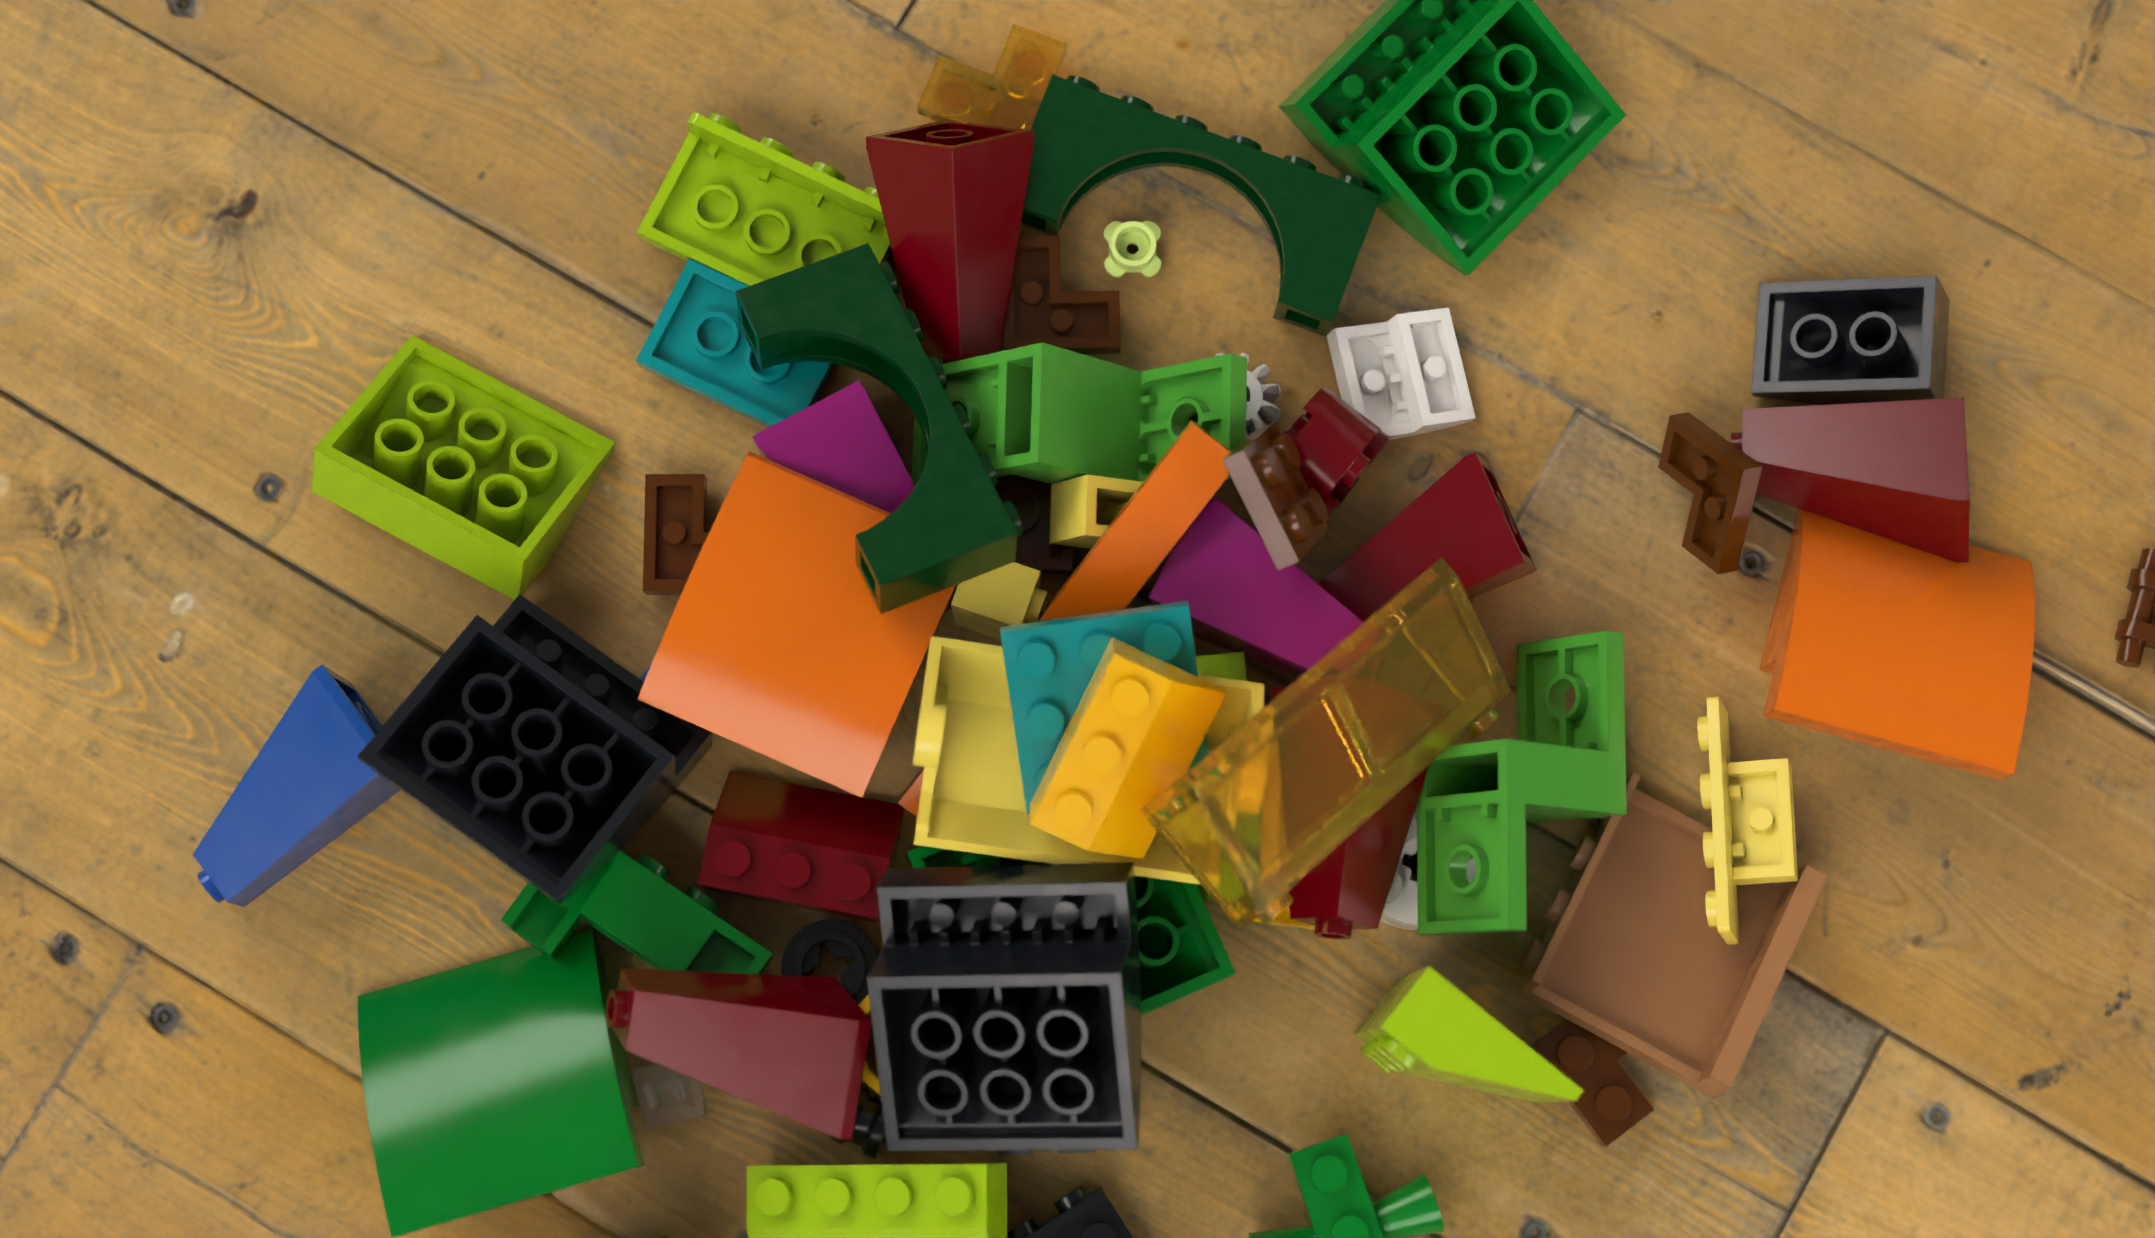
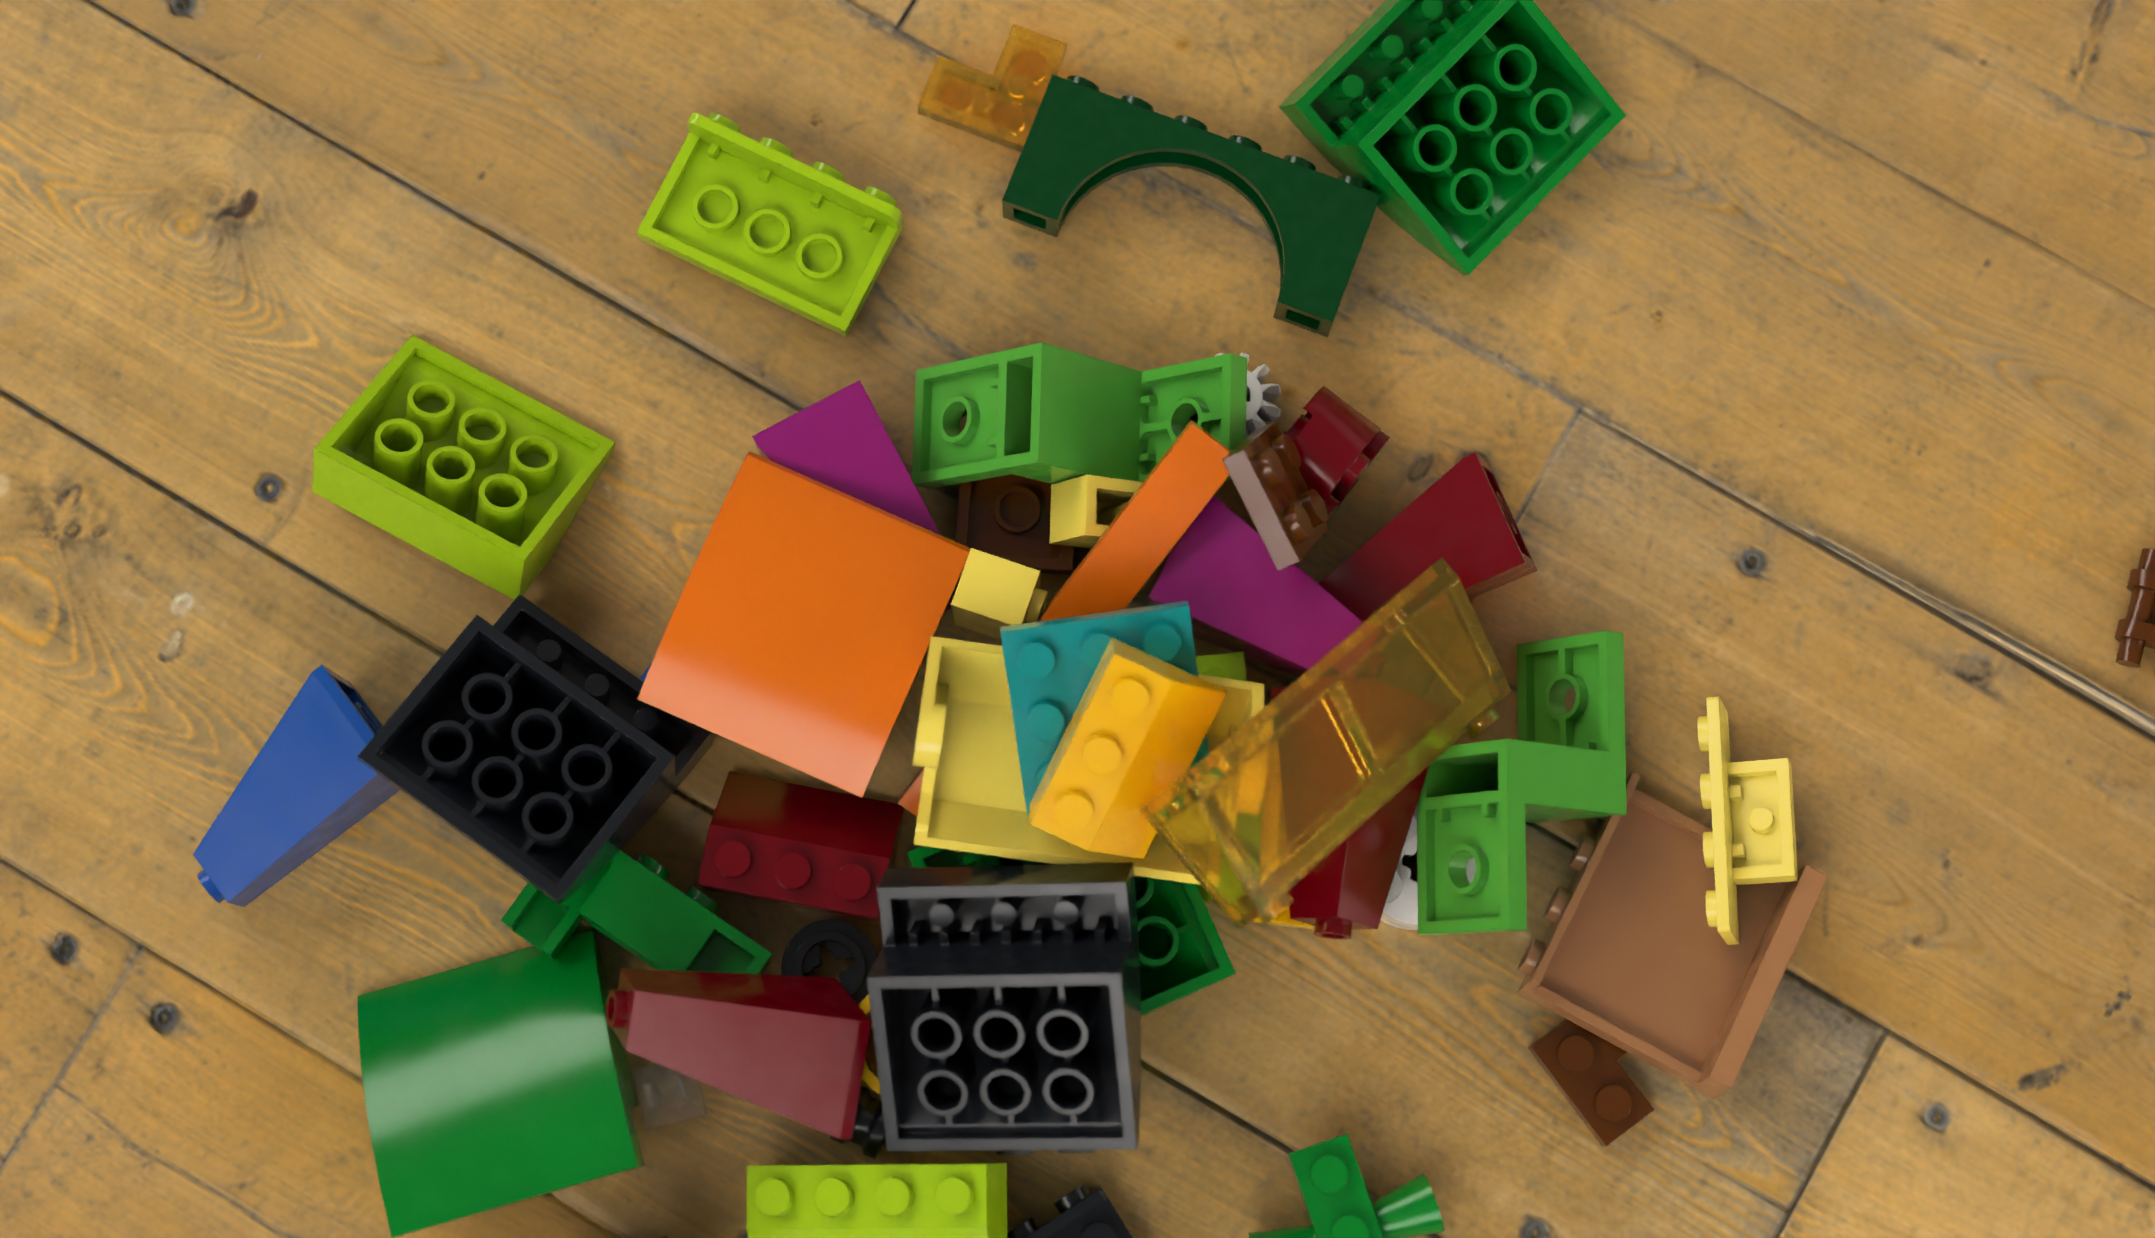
teal plate [636,258,835,428] -> none
reddish brown plate [643,474,709,595] -> none
dark green arch [736,243,1023,614] -> none
dark red slope [866,119,1034,364] -> none
reddish brown plate [1003,235,1121,354] -> none
yellowish green plate [1104,221,1162,278] -> none
white slope [1326,307,1476,441] -> none
lime slope [1355,966,1584,1103] -> none
reddish brown plate [1658,412,1763,574] -> none
dark red slope [1731,397,1970,563] -> none
black slope [1751,275,1950,405] -> none
orange slope [1760,509,2035,780] -> none

